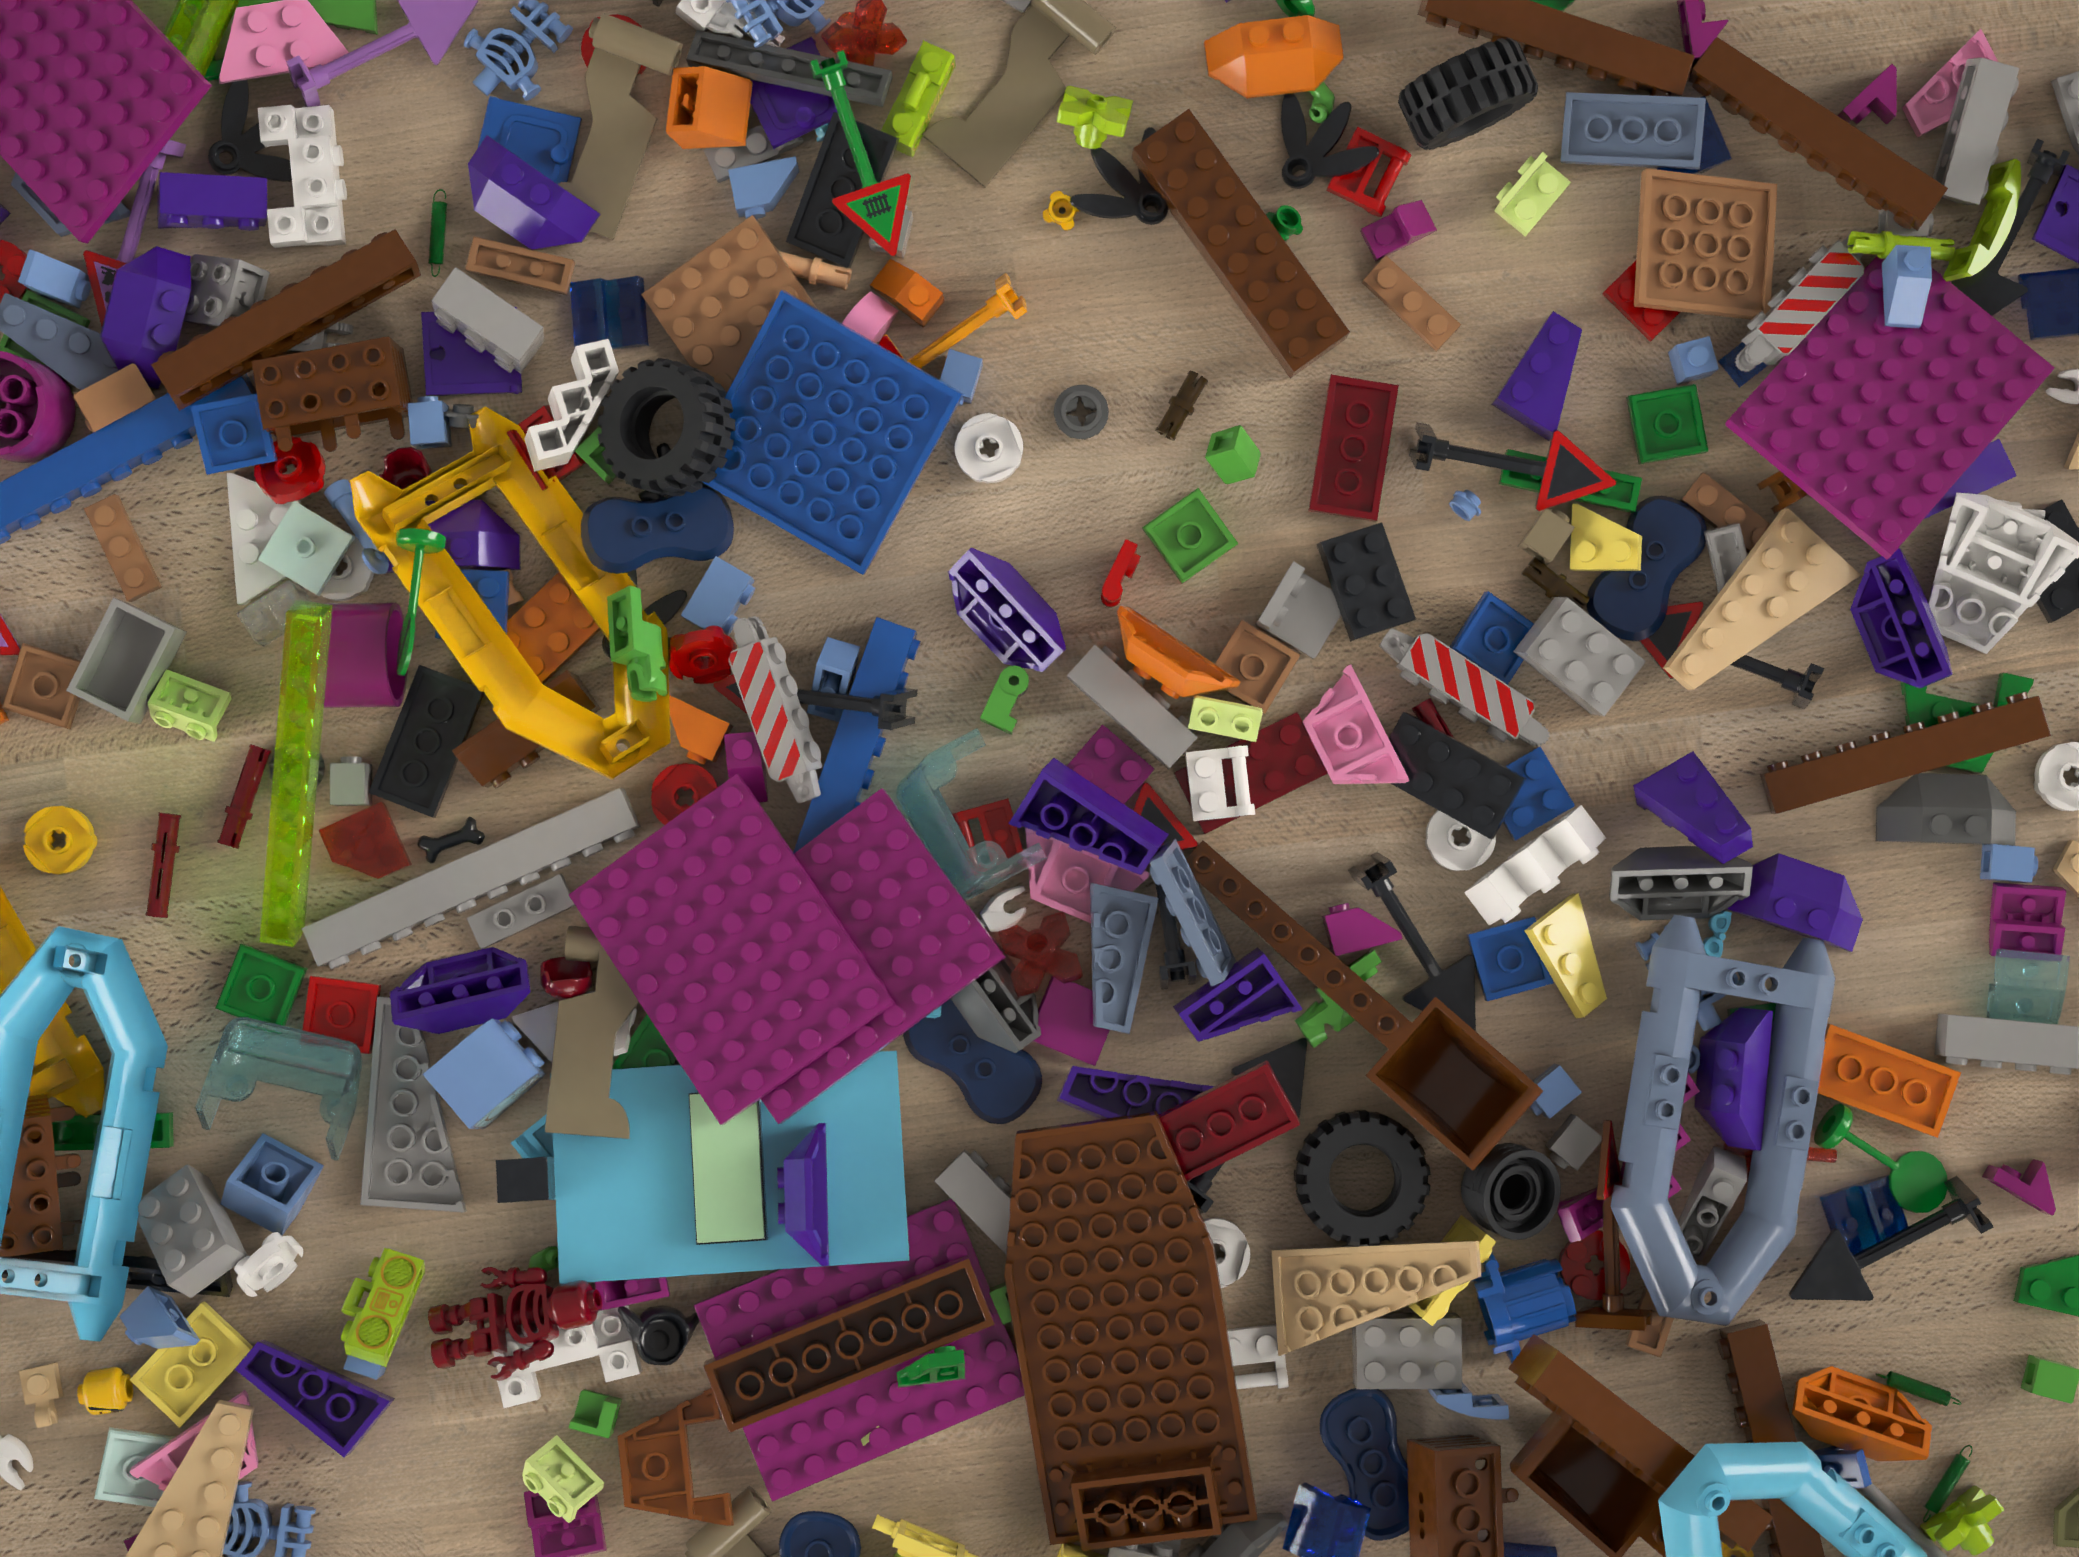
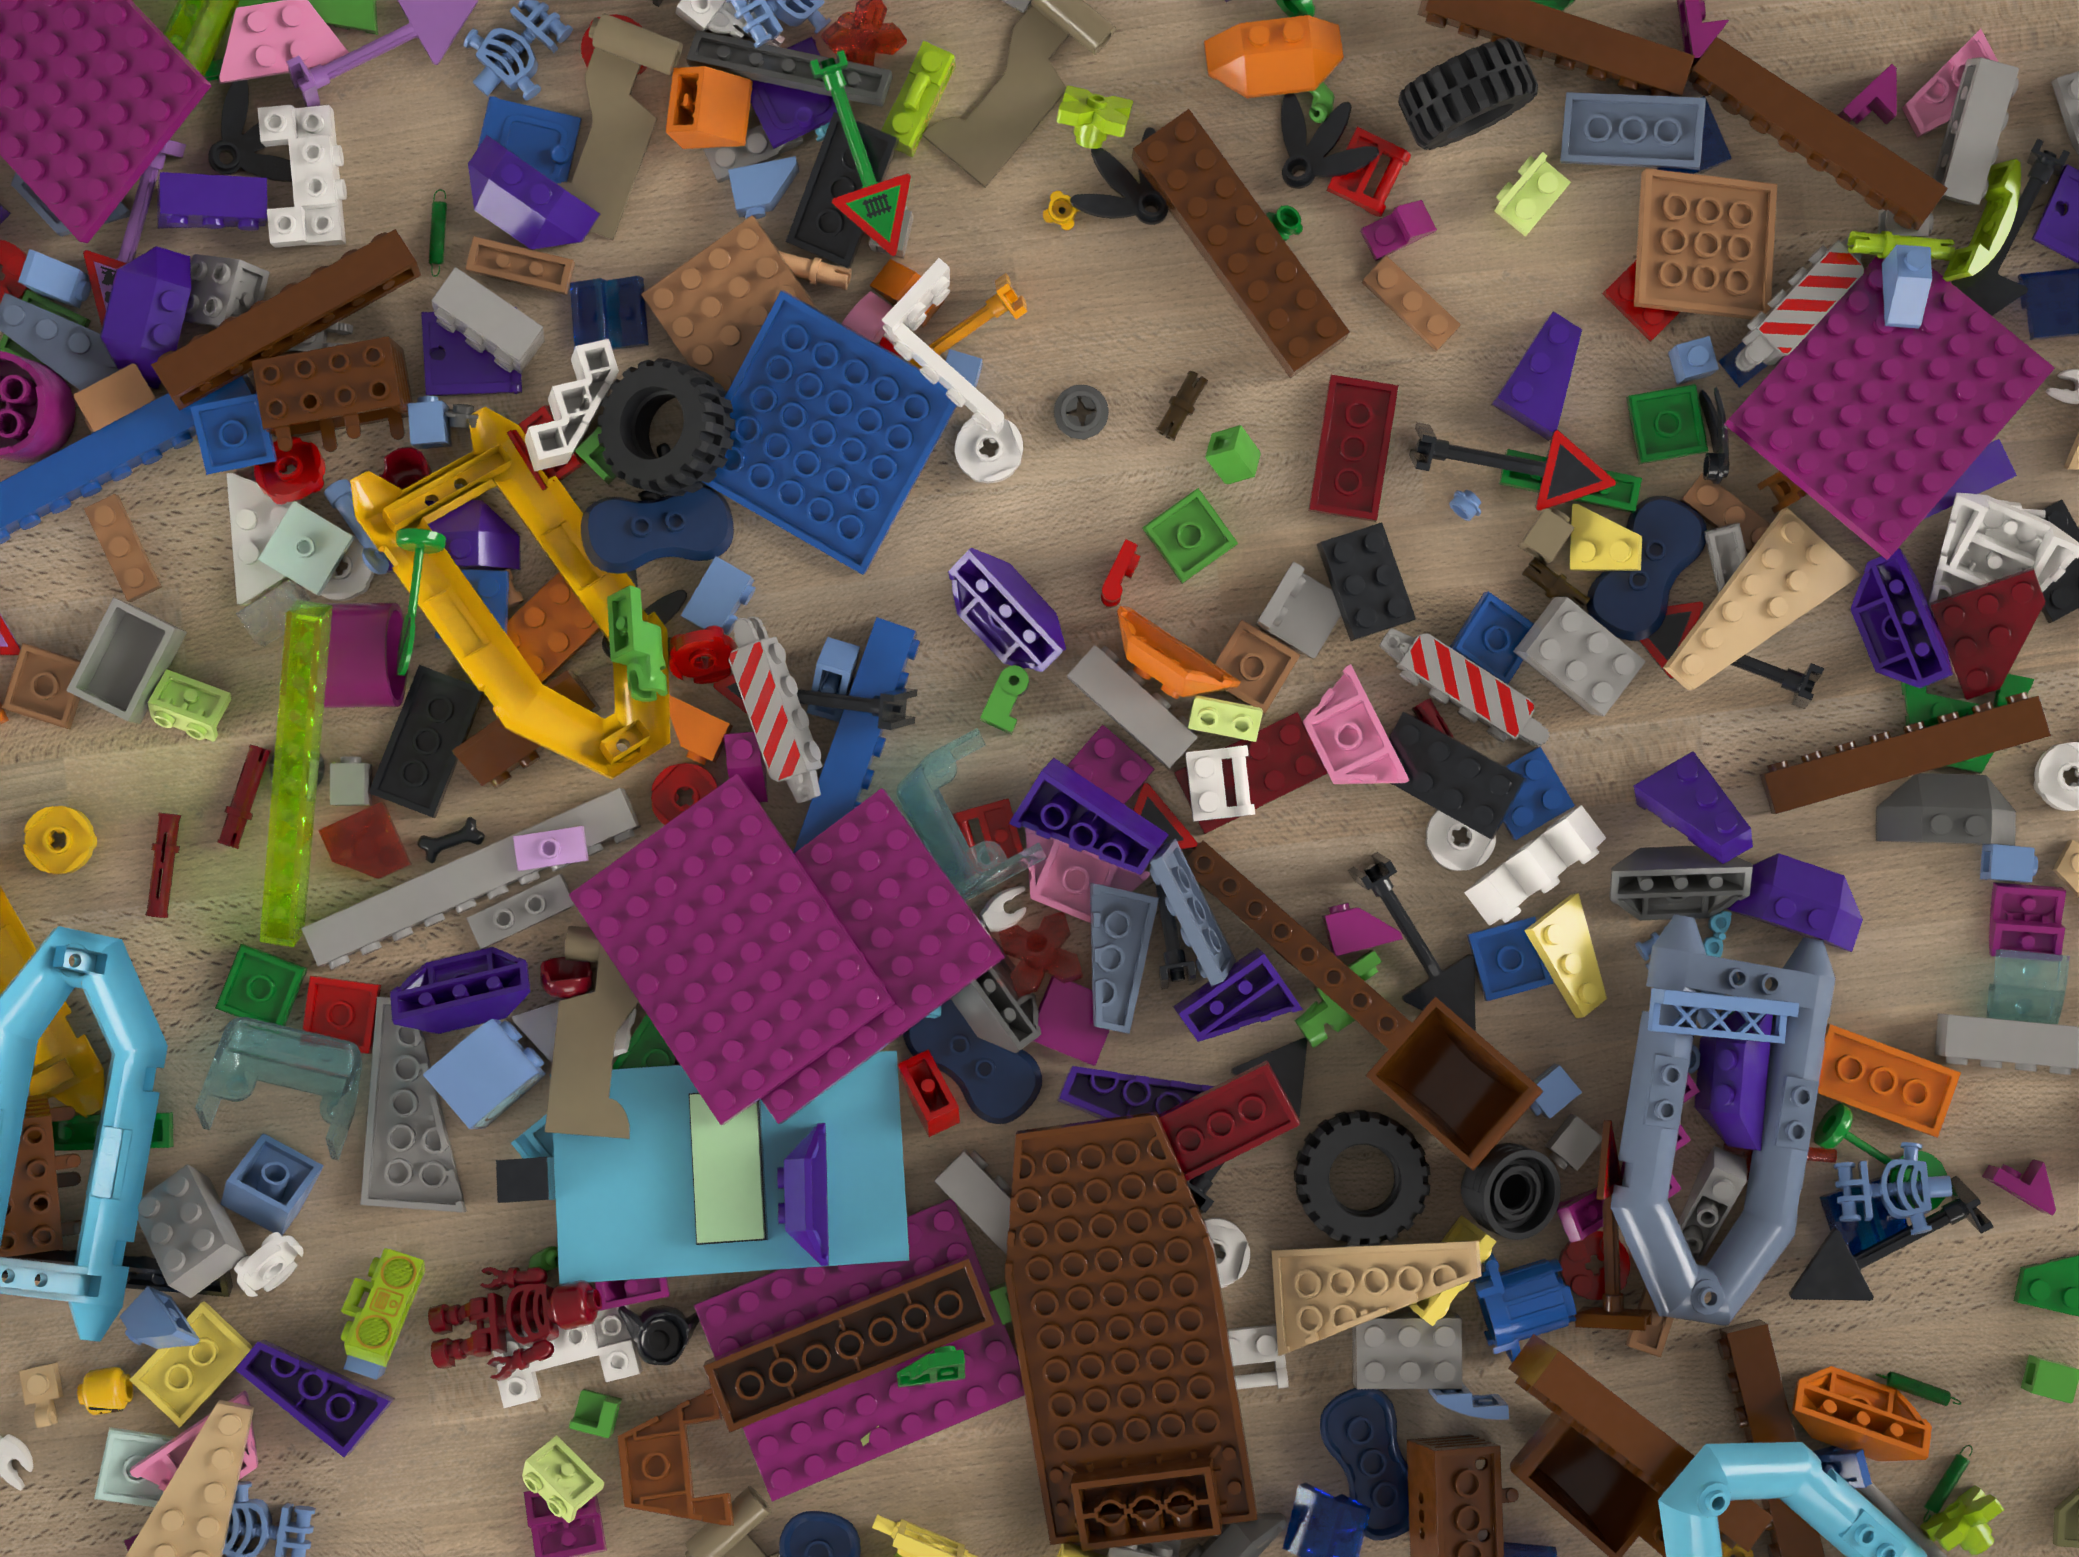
none -> lavender plate [513,826,589,871]
none -> white bracket [882,258,1004,434]
none -> red slope [897,1050,960,1137]
none -> medium blue fence [1648,988,1799,1044]
none -> black plant [1699,387,1730,484]
none -> medium blue piece [1834,1142,1952,1235]
none -> dark red plate [1930,567,2046,700]

